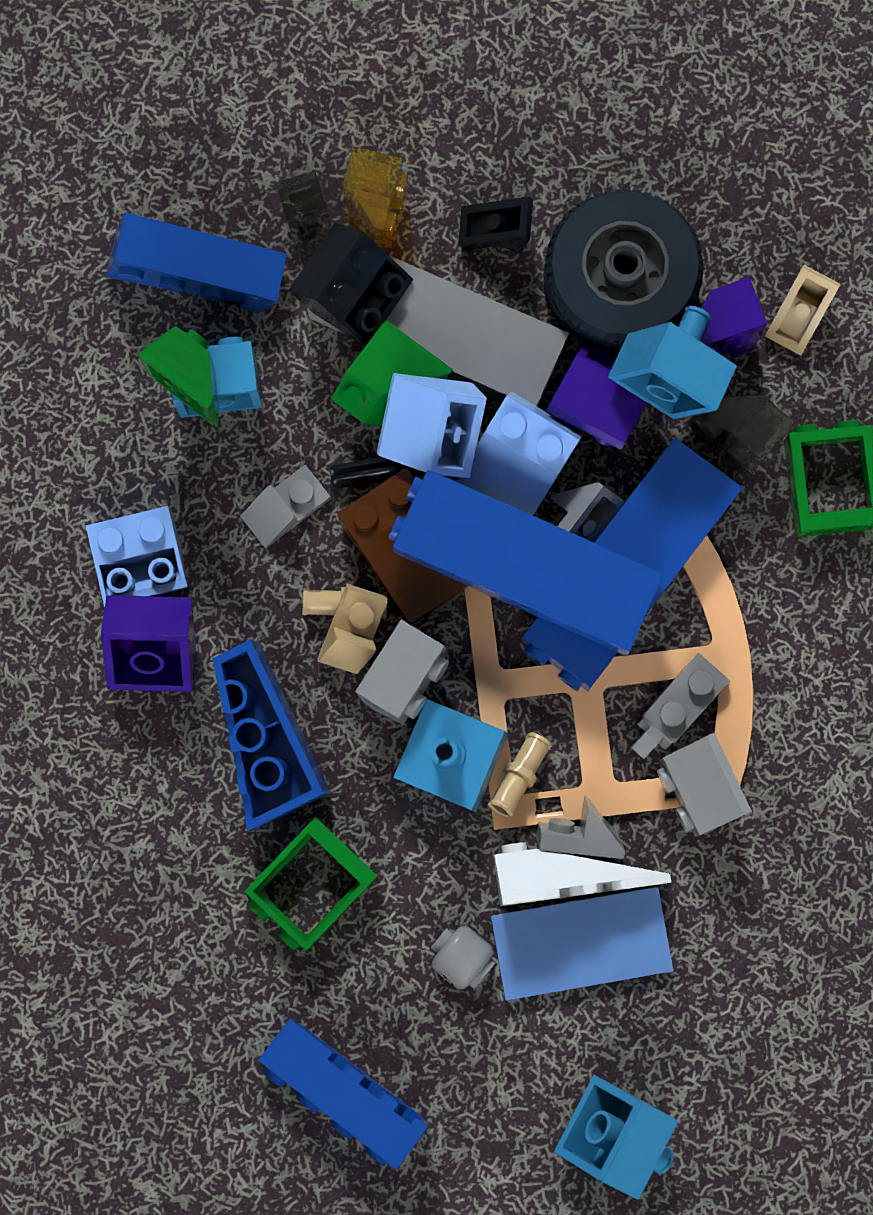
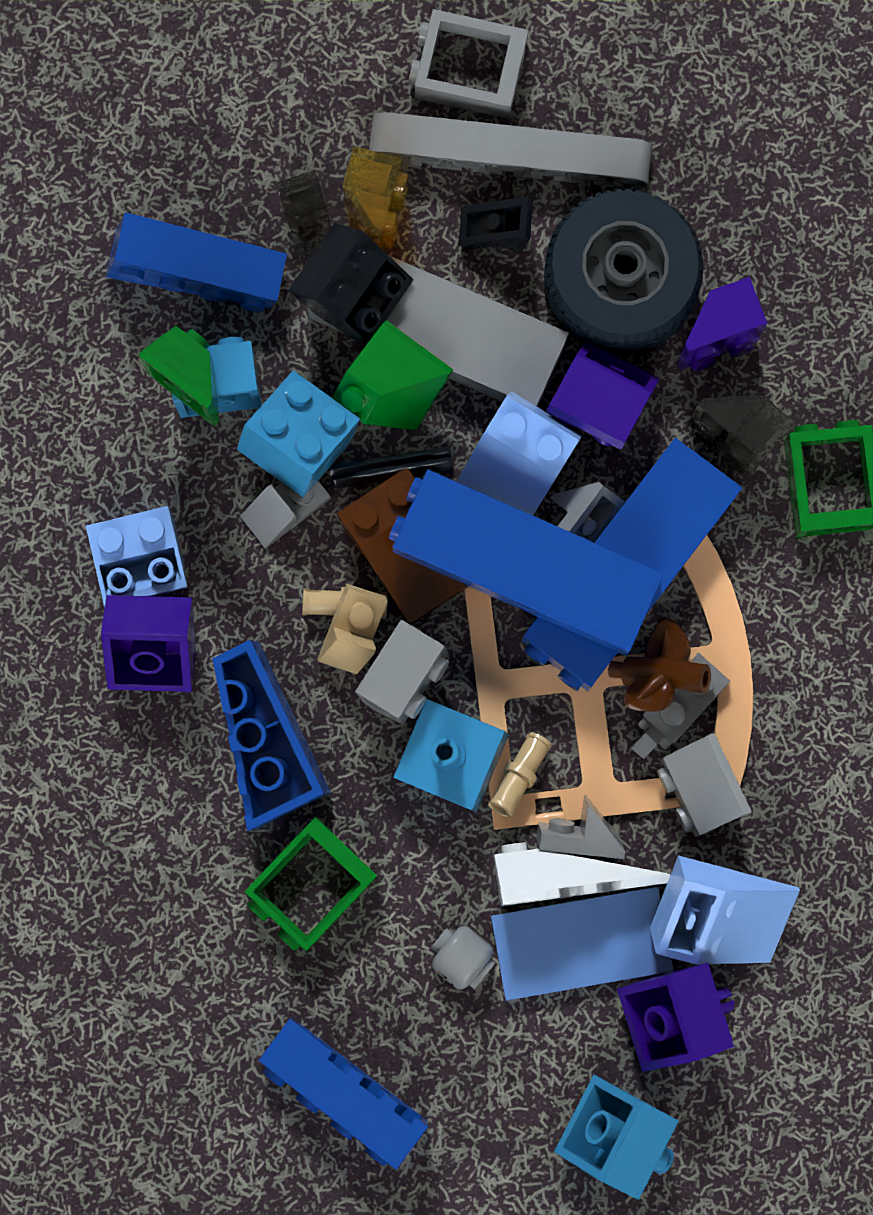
light blue slope [377,373,487,478] -> none
dark azure brick [608,306,737,419] -> none
tan slope [765,265,840,355] -> none
none -> dark azure brick [237,370,360,498]
none -> light grey beam [368,112,652,190]
none -> light grey window [409,9,529,119]
none -> reddish brown plant [608,617,711,712]
none -> dark purple brick [617,962,734,1072]
none -> light blue slope [650,855,800,965]

